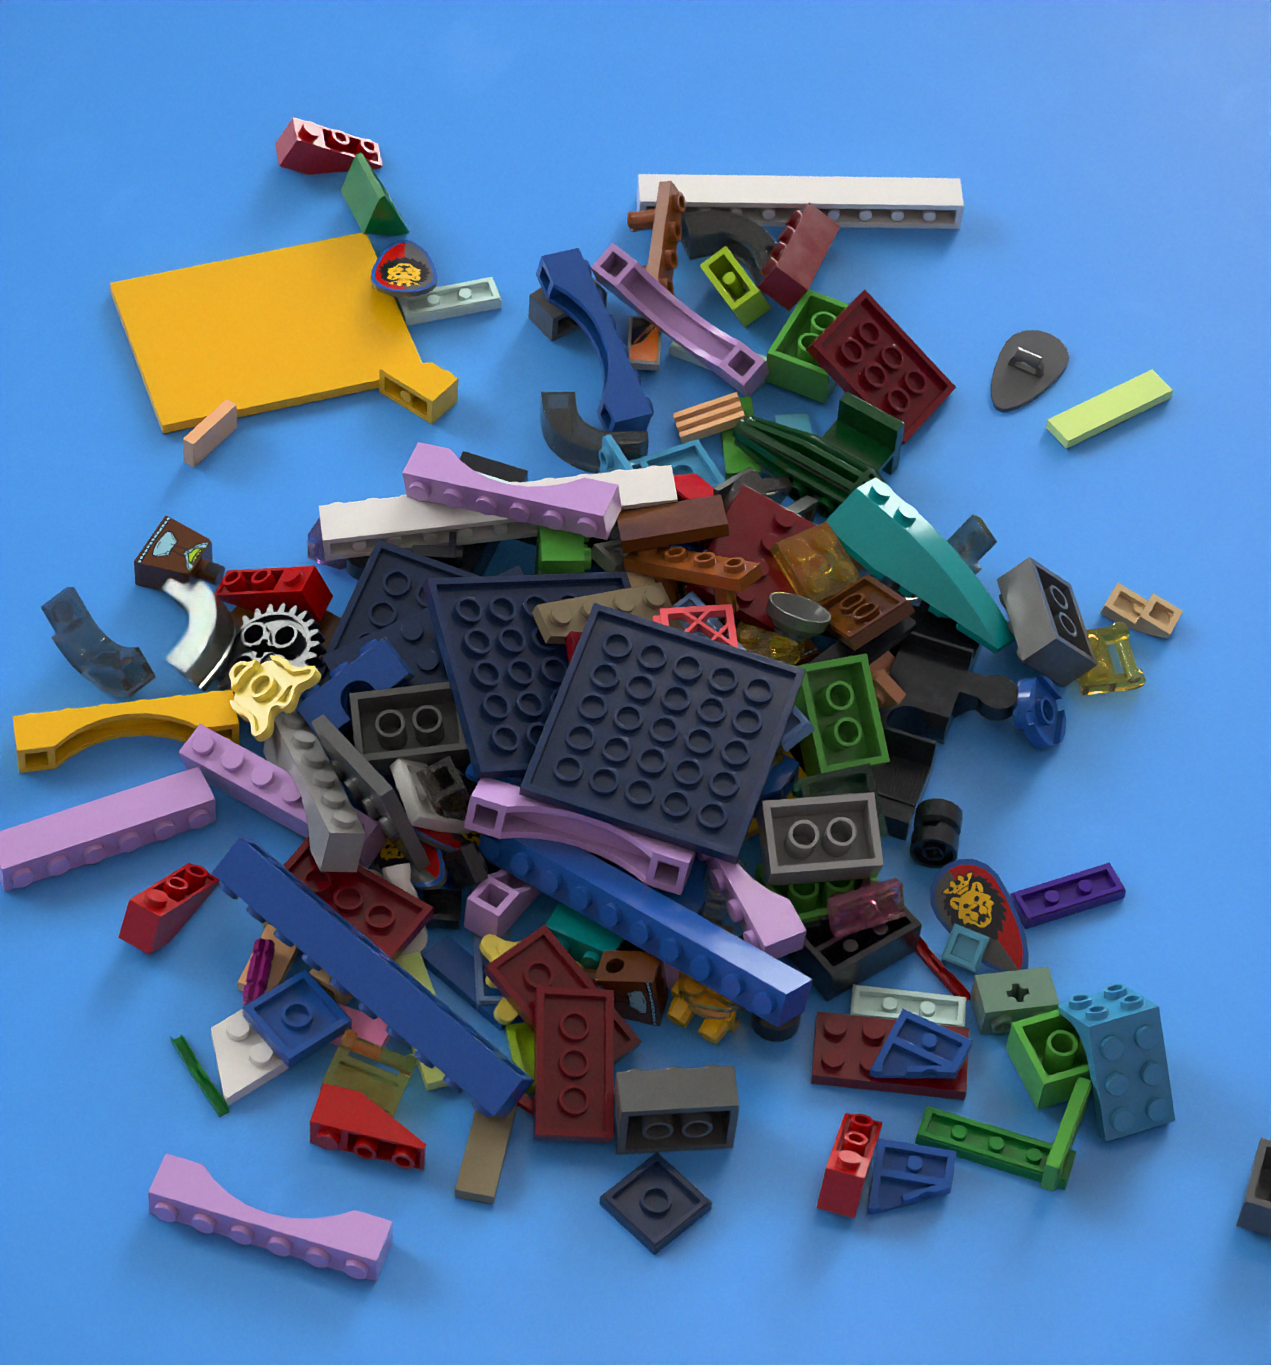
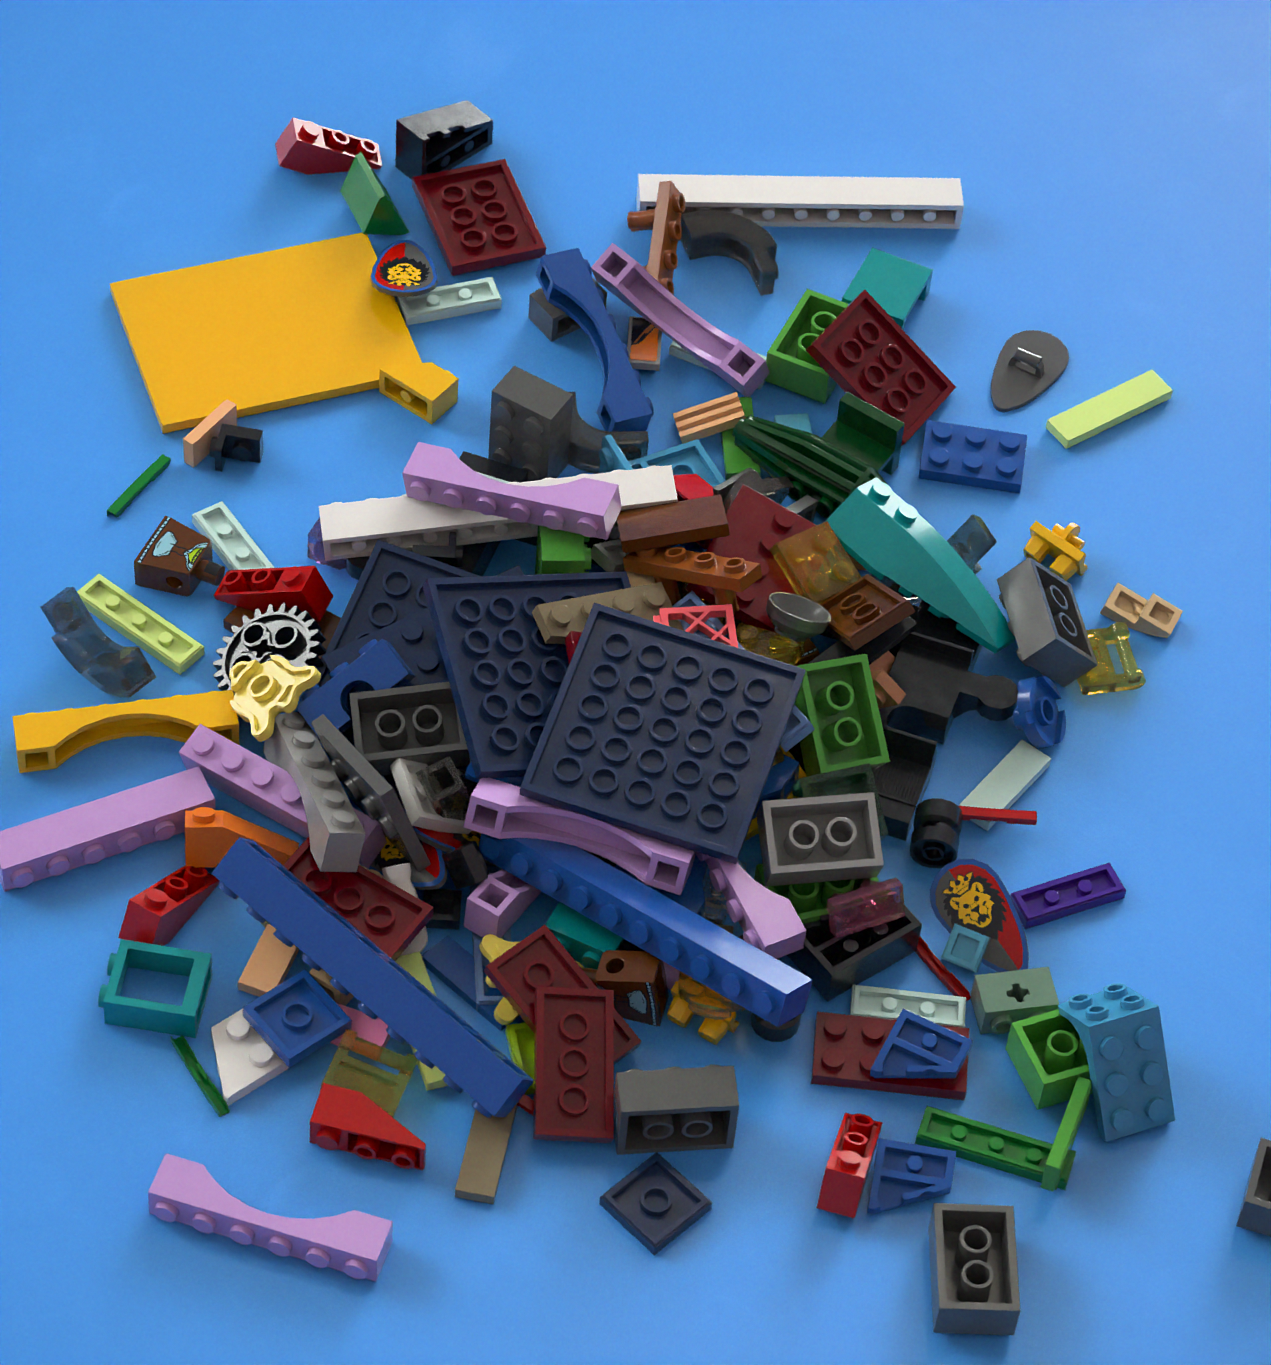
clear smoke arch [162,577,235,692] -> none
magenta axle [242,938,275,1005] -> none
lime brick [699,246,771,327] -> none
dark red brick [758,203,840,311] -> none
none -> yellowish green tile [74,574,205,675]
none -> teal window [98,939,212,1038]
none -> green piece [107,454,171,517]
none -> orange slope [185,807,299,868]
none -> light aqua tile [192,501,275,570]
none -> black bracket [209,424,263,471]
none -> black wedge [395,100,493,180]
none -> dark red plate [412,159,546,276]
none -> dark grey brick [488,366,573,482]
none -> teal panel [842,248,933,331]
none -> blue plate [918,420,1027,494]
none -> dark grey brick [928,1203,1020,1335]
none -> light aqua tile [959,740,1051,831]
none -> red piece [959,806,1037,825]
none -> yellow hips [1023,521,1088,581]

